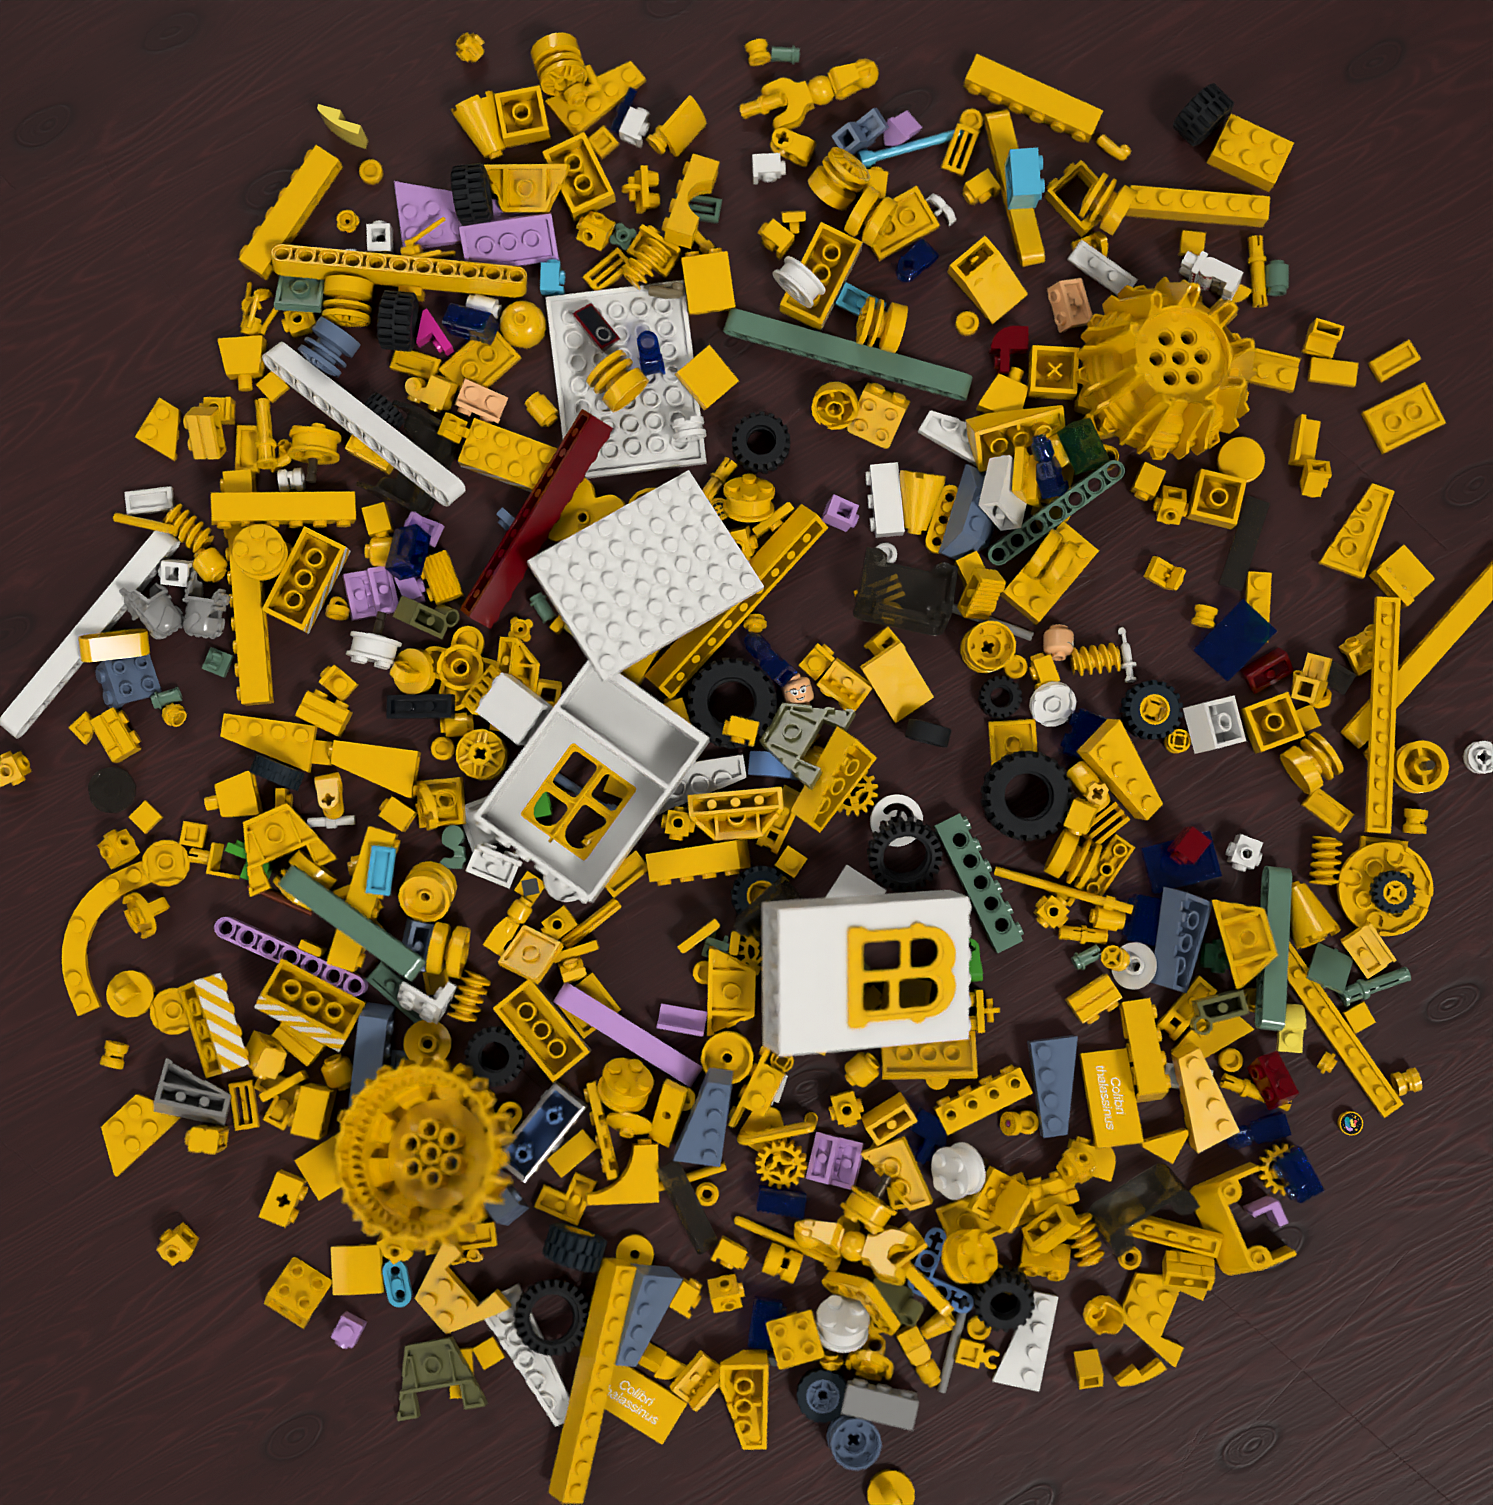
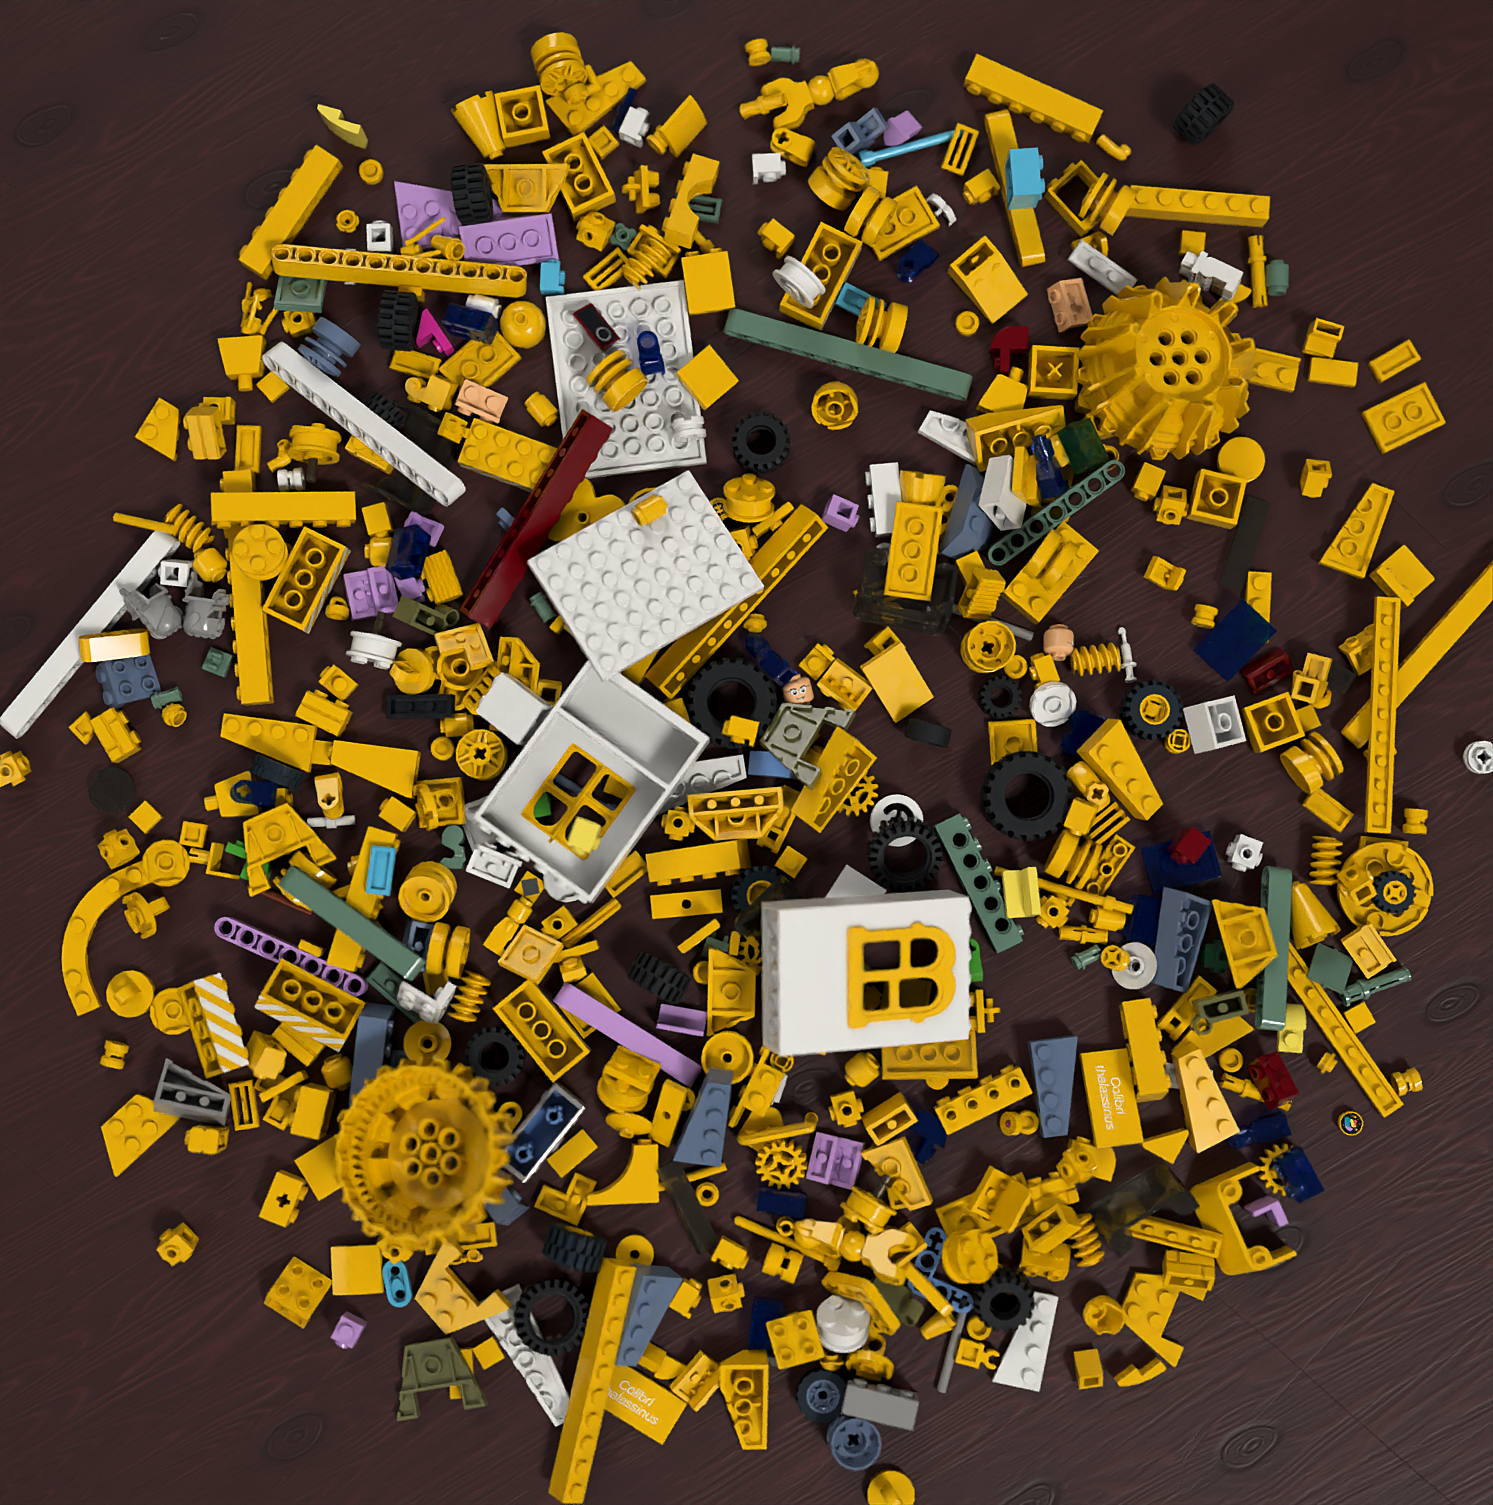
white tile [125,486,175,516] -> none
yellow pin [255,398,278,469] -> none
yellow wheel [321,275,374,327] -> none
yellow gear [456,33,484,62] -> none
yellow plate [508,617,533,642] -> none
yellow wing [583,1080,619,1180] -> none
dark tan arm [648,282,684,299] -> none
yellow axle [702,457,737,501] -> none
yellow tile [781,210,806,234] -> none
yellow bracket [847,382,910,449] -> none
yellow piece [895,1324,941,1387] -> none
white wheel [931,1142,988,1200] -> none
yellow tile [959,109,983,134] -> none
yellow brick [1065,973,1122,1025] -> none
yellow plate [1117,1245,1142,1270] -> none
yellow brick [1206,114,1294,192] -> none
yellow panel [1288,414,1321,467] -> none
yellow wheel [1393,741,1449,793] -> none
none -> clear blue piece [230,780,278,808]
none -> yellow cone [431,235,465,260]
none -> yellow tile [434,623,494,671]
none -> light yellow brick [567,817,602,856]
none -> yellow plate [605,1045,662,1092]
none -> black tyre [626,950,692,1005]
none -> yellow brick [631,494,668,527]
none -> yellow tile [650,889,723,919]
none -> yellow pin [776,1216,795,1236]
none -> yellow tile [884,501,943,601]
none -> light yellow panel [1002,867,1041,918]
none -> yellow brick [1337,863,1377,907]

